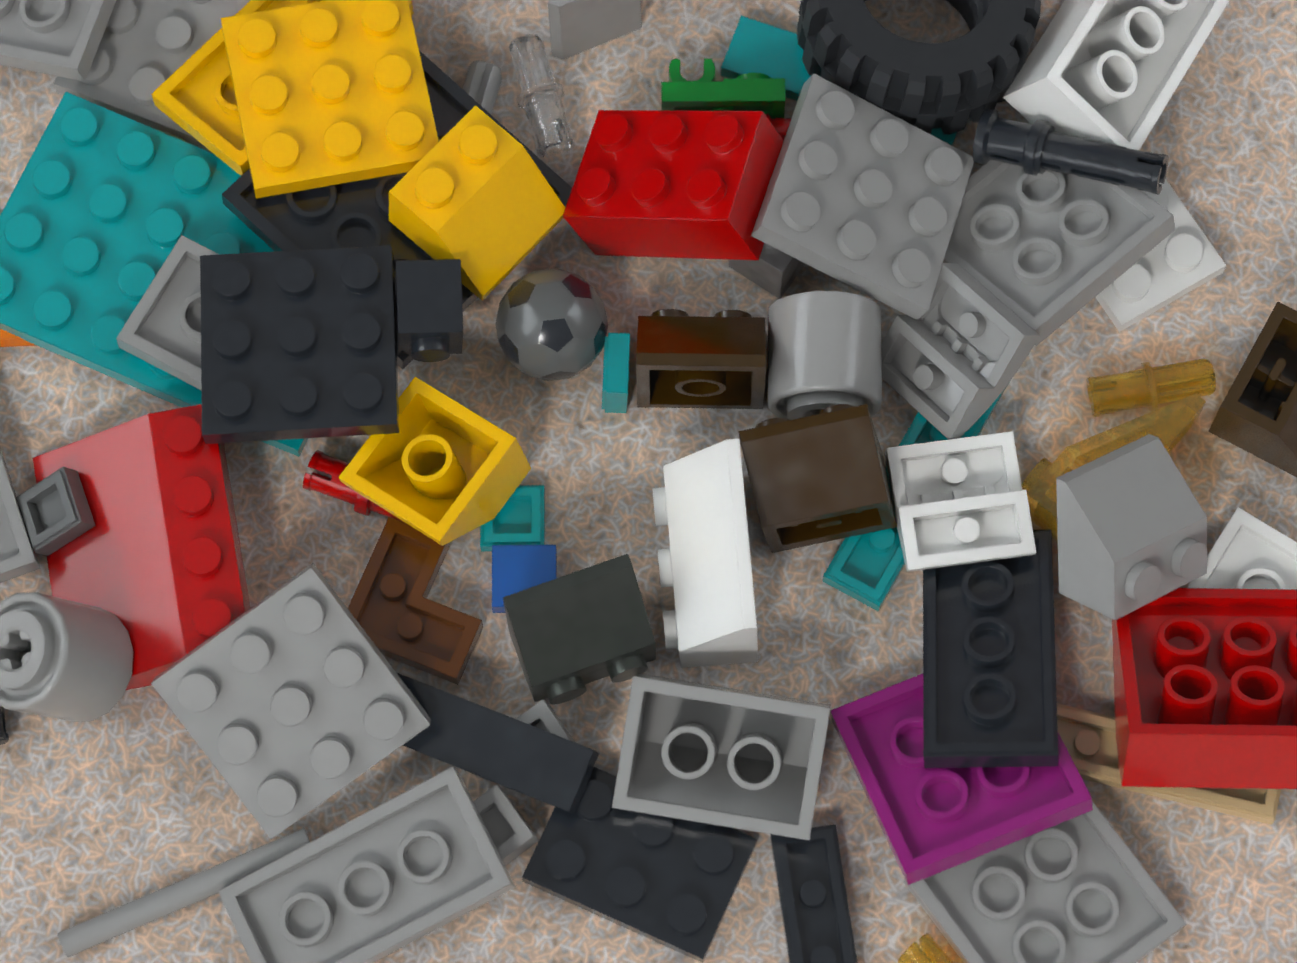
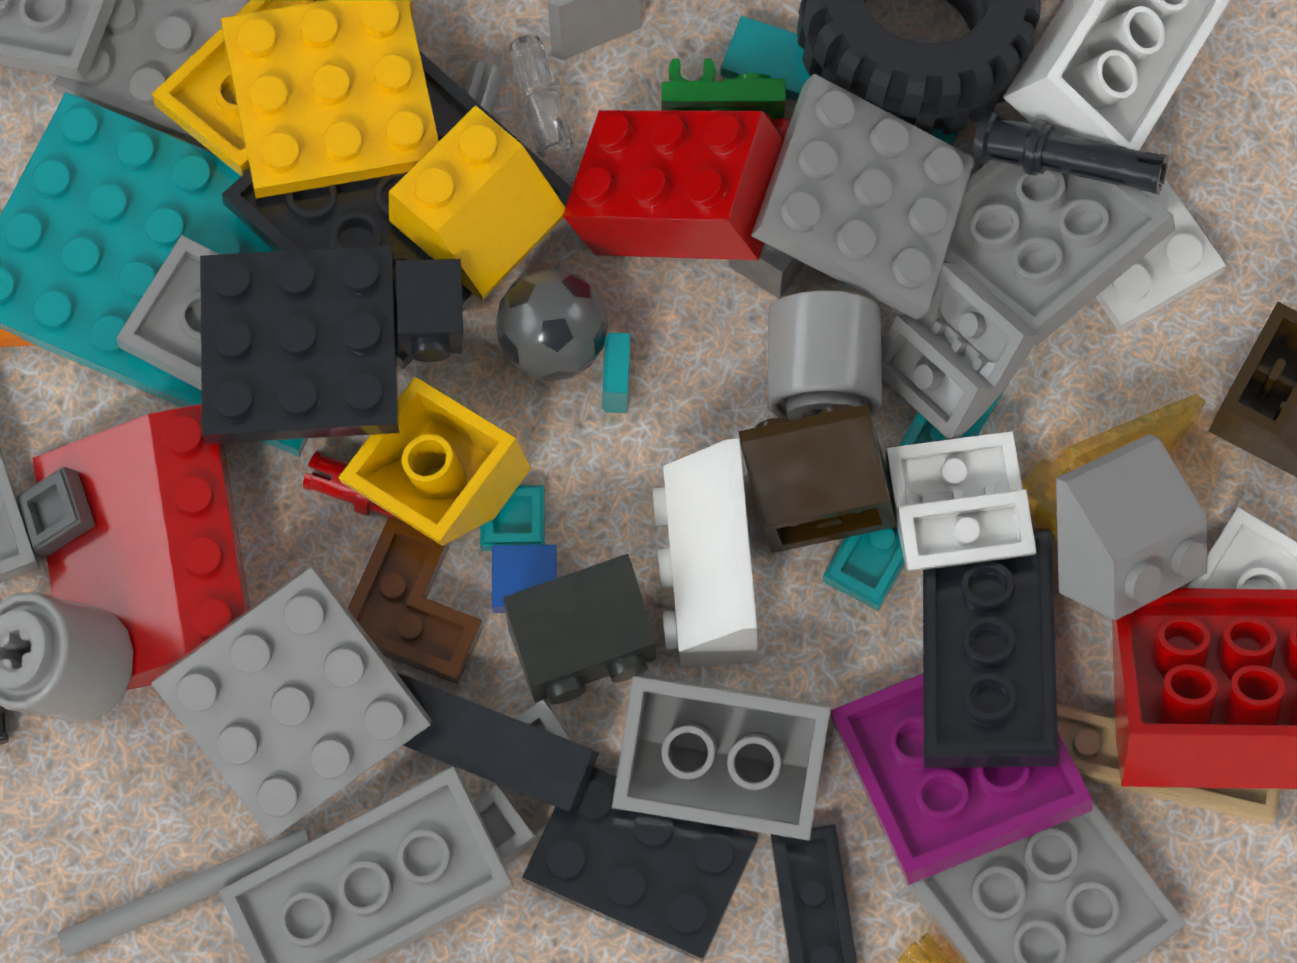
dark brown slope [636,309,766,409] -> none
clear yellow axle [1086,358,1216,417] -> none

